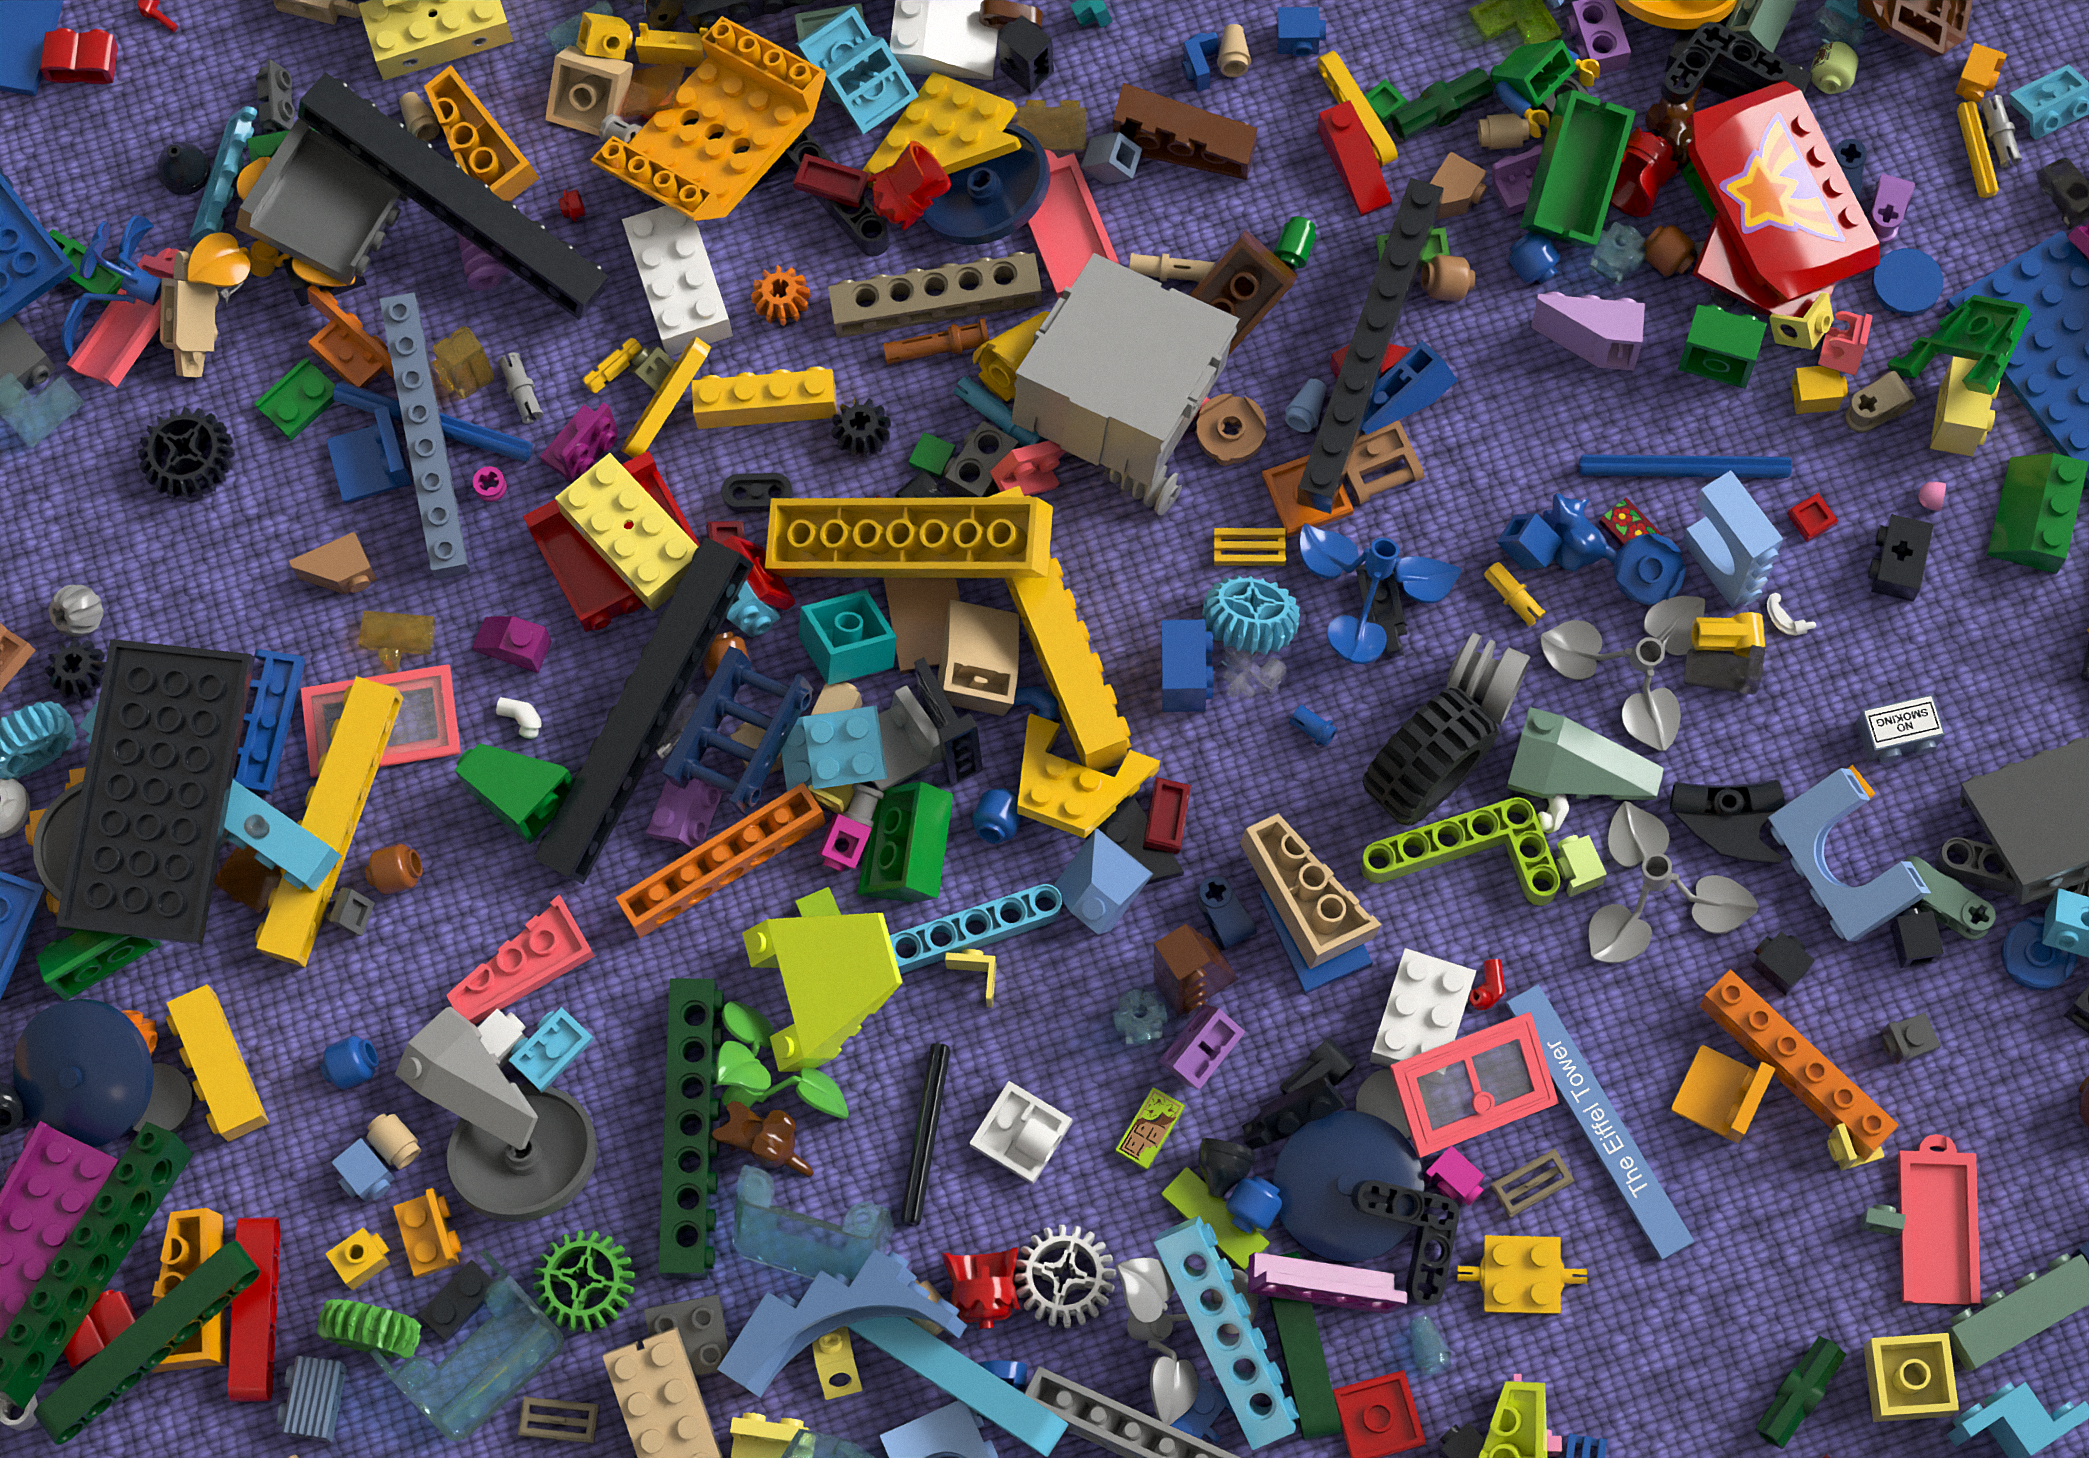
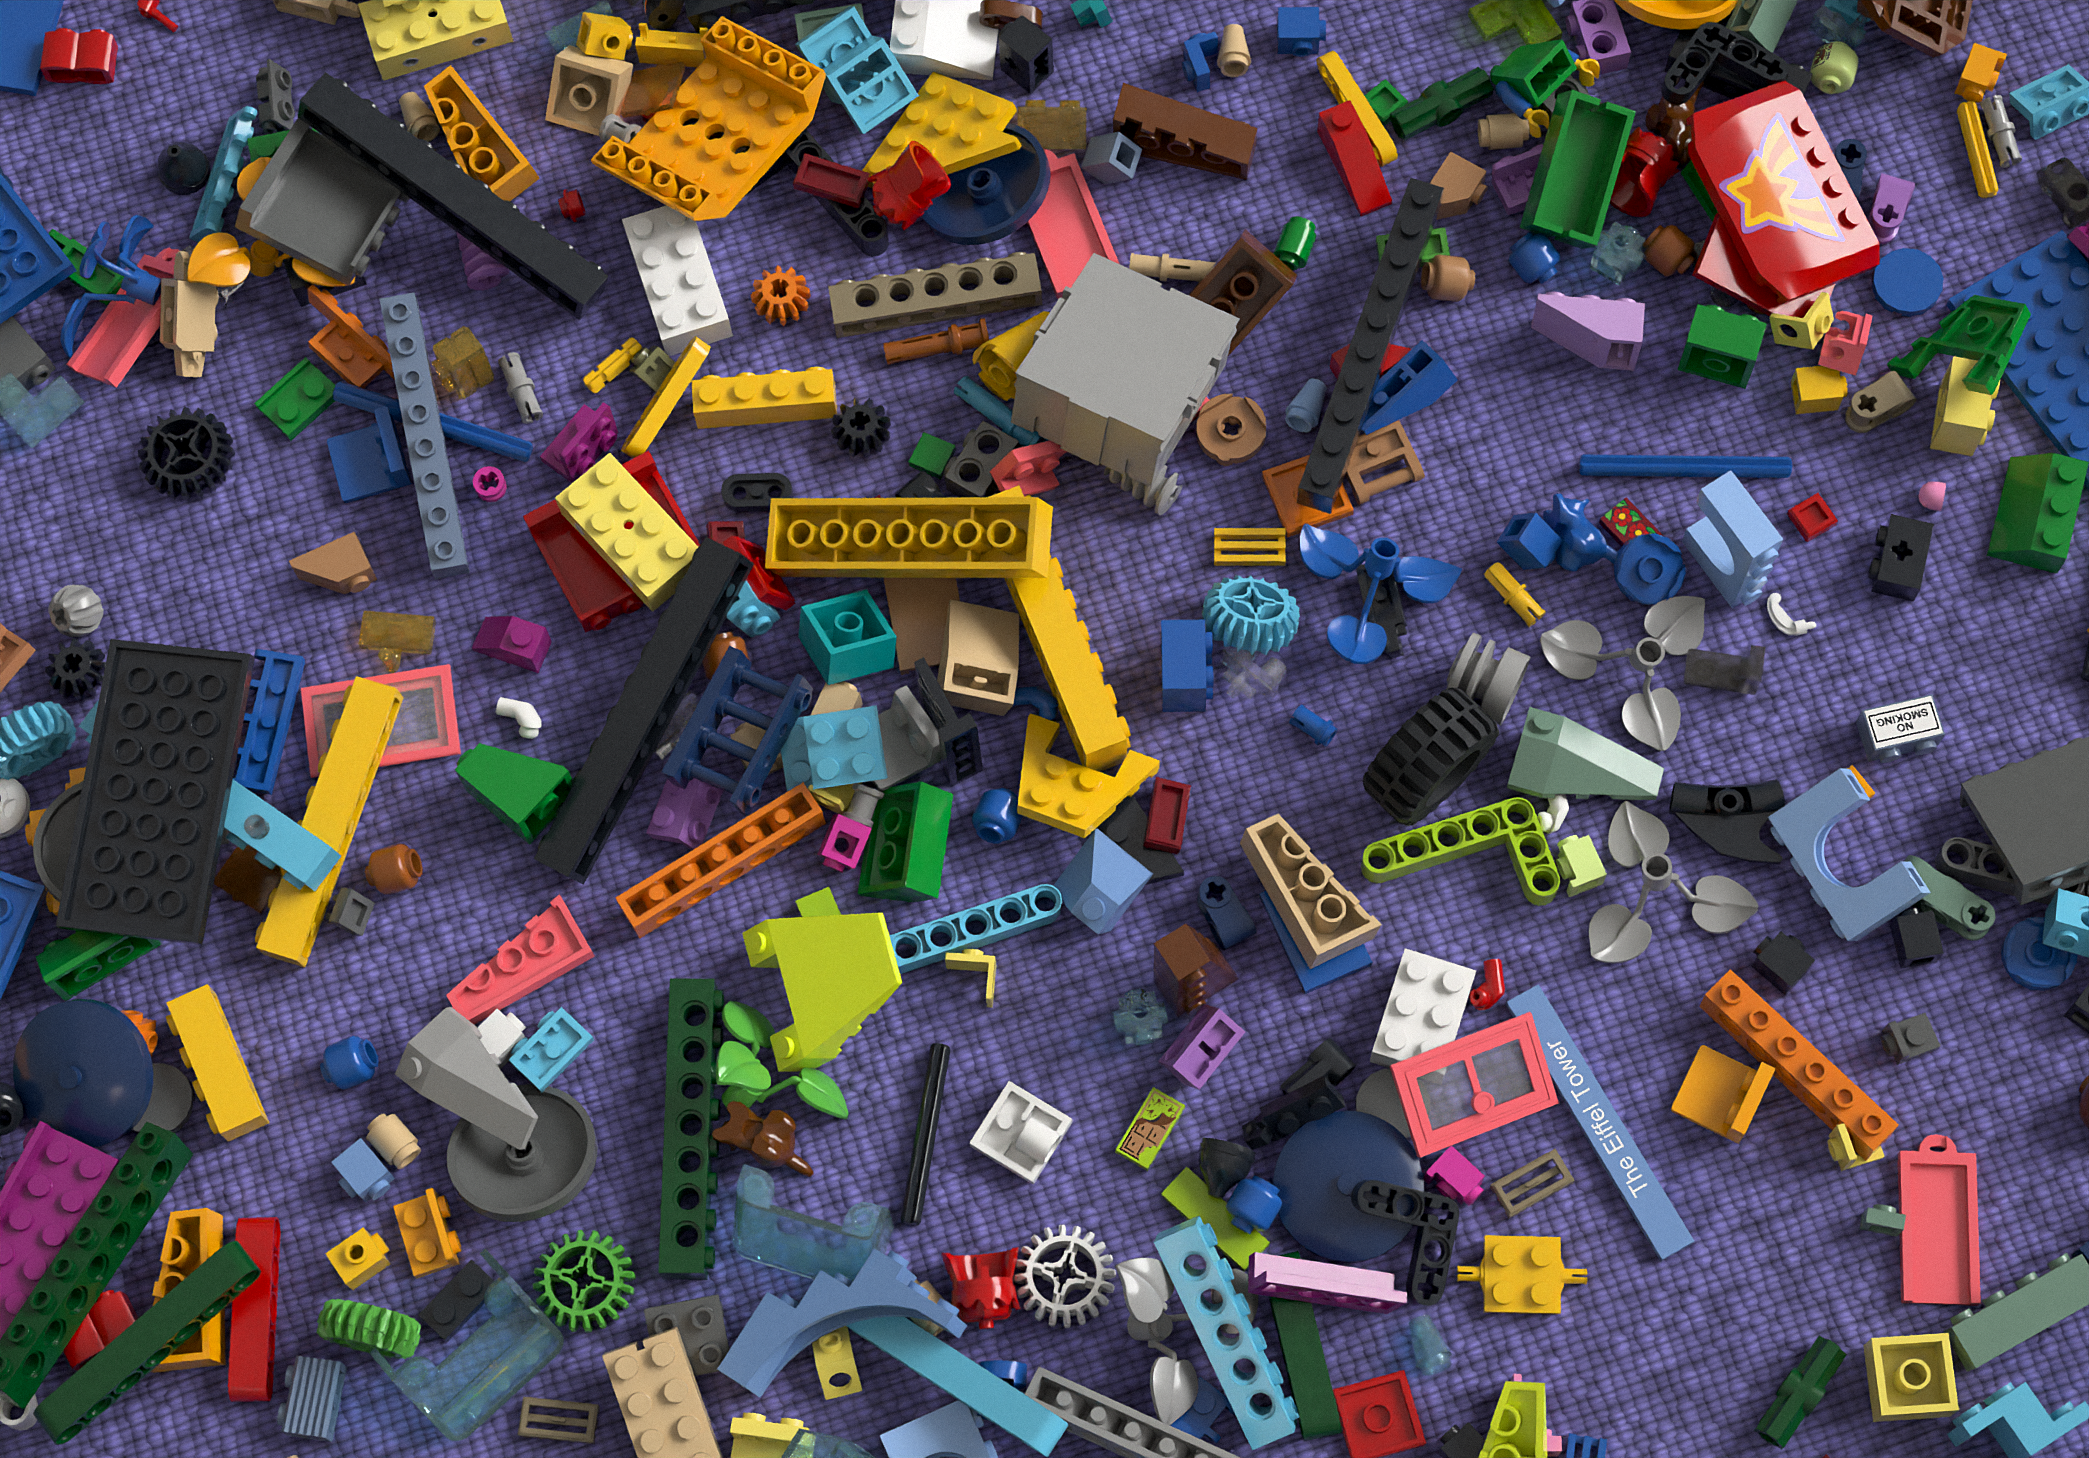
yellow piece [1691,612,1766,657] -> none

